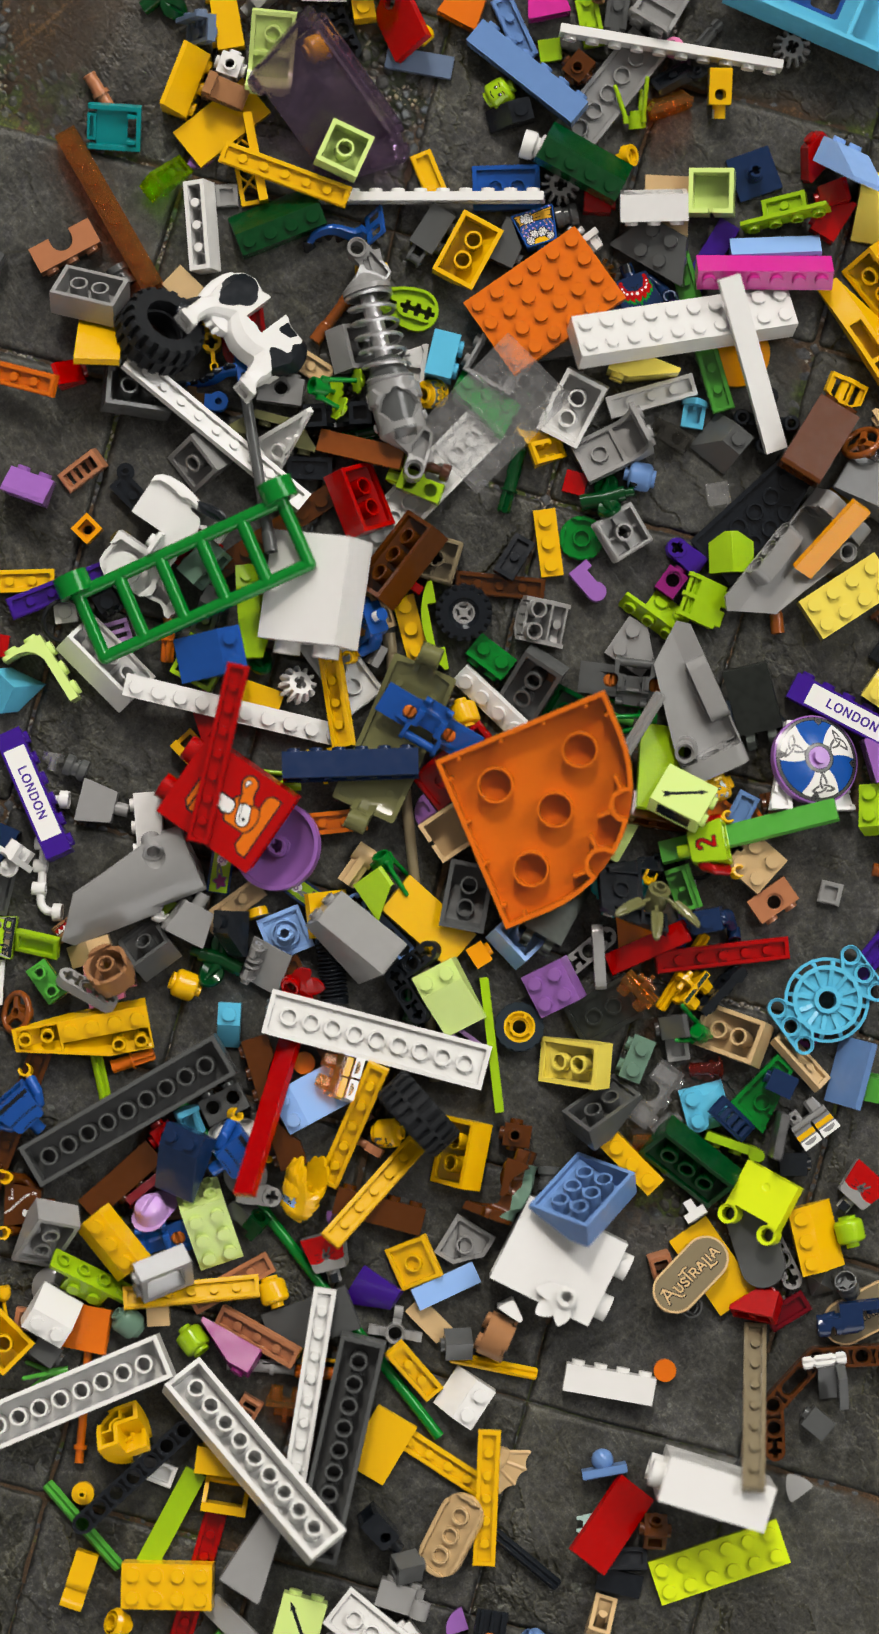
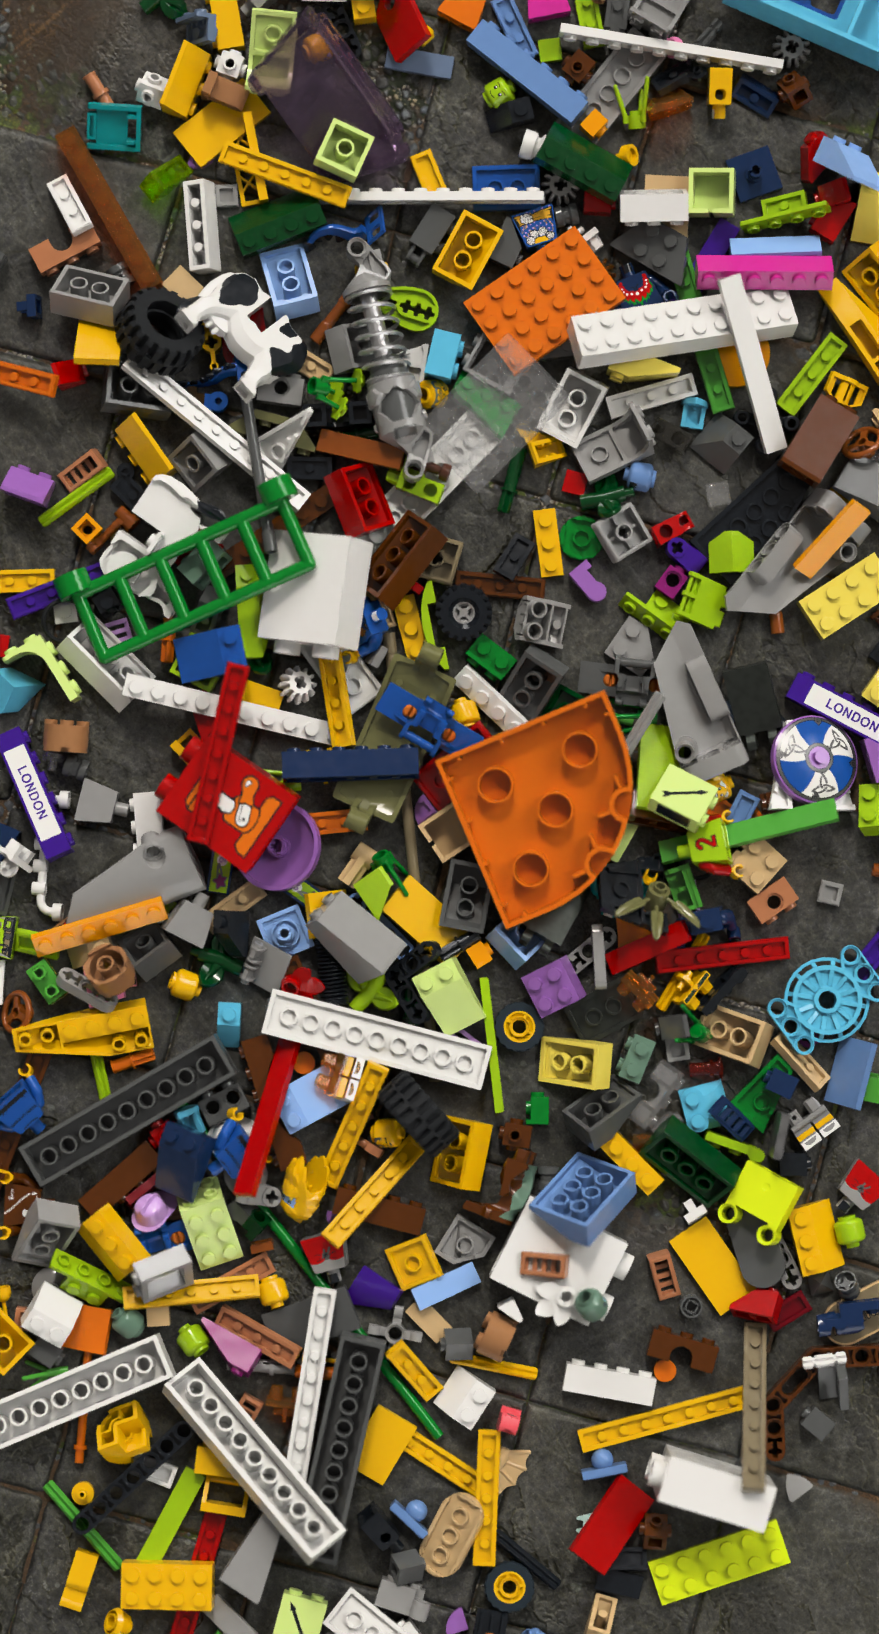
yellow tile [246,905,269,921] -> none
dark tan tile [652,1236,729,1314] -> none
none -> dark blue tile [16,294,42,320]
none -> light orange plate [31,896,168,958]
none -> lime axle [38,467,115,527]
none -> medium nougat brick [43,719,90,753]
none -> white tile [46,174,94,237]
none -> dark orange brick [86,505,141,556]
none -> yellow slope [114,412,177,485]
none -> white brick [134,71,168,110]
none -> dark orange tile [250,1238,274,1254]
none -> light blue slope [259,243,320,321]
none -> lime plant [346,971,399,1012]
none -> medium blue tile [390,1499,428,1539]
none -> black axle [440,931,481,961]
none -> black wheel [484,1561,534,1613]
none -> coral leg [496,1405,522,1436]
none -> nougat slope [520,1251,570,1279]
none -> green brick [525,1092,549,1125]
none -> sand green head [574,1288,608,1322]
none -> yellow plate [577,1385,743,1453]
none -> light orange plate [579,108,608,141]
none -> reddish brown arch [645,1324,719,1374]
none -> red leg [648,511,695,548]
none -> dark blue slope [732,73,780,119]
none -> reddish brown brick [776,70,813,111]
none -> lime plate [776,332,848,416]

